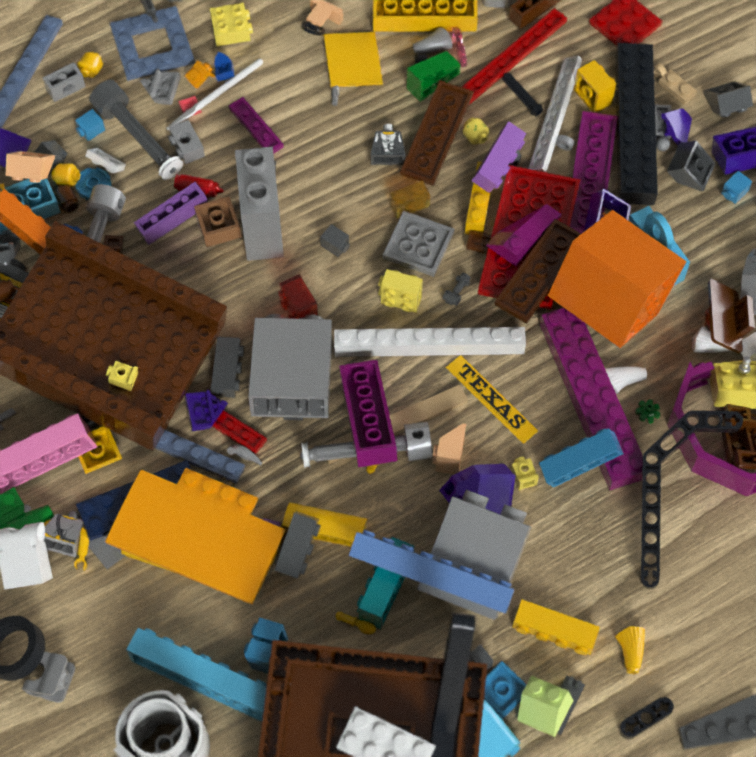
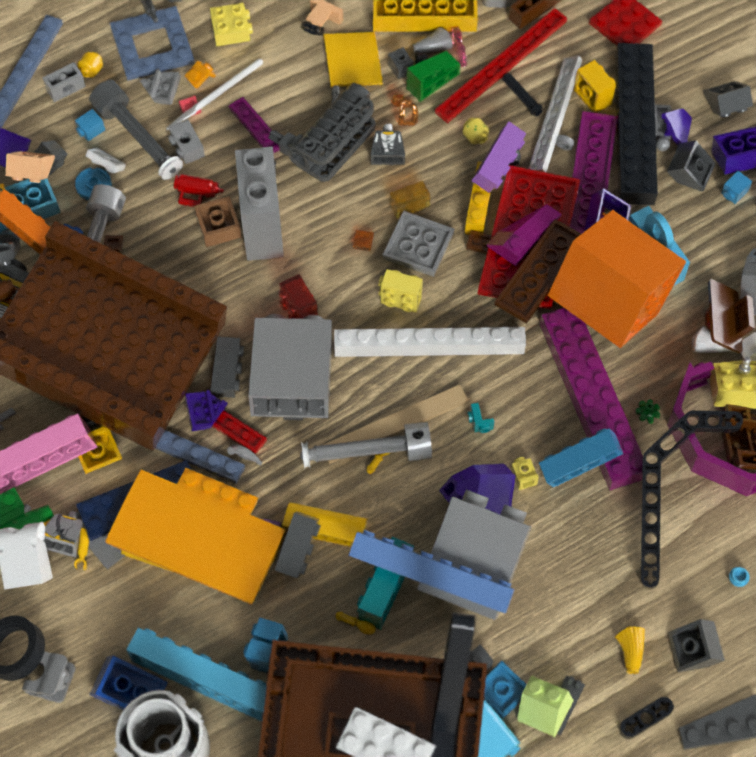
yellow head [52,163,80,187] -> none
reddish brown brick [54,185,79,213] -> none
light yellow brick [106,361,138,391] -> none
medium lavender brick [134,182,208,245] -> none
blue plate [214,52,234,81] -> none
dark grey brick [320,224,350,257] -> none
magenta brick [339,360,397,467] -> none
reddish brown plate [400,80,473,186] -> none
light nougat slope [432,423,466,474] -> none
dark grey bar [443,273,471,306] -> none
yellow sticker [445,355,538,444] -> none
yellow brick [513,600,600,655] -> none
white piece [605,367,647,394] -> none
tan plate [654,63,697,105] -> none
none -> blue slope [89,655,168,710]
none -> dark grey piece [268,83,376,182]
none -> clear orange tile [353,230,374,251]
none -> dark grey brick [388,47,414,79]
none -> clear orange piece [391,93,418,126]
none -> teal bracket [467,403,494,433]
none -> dark grey slope [668,619,725,672]
none -> medium azure plate [729,567,750,587]

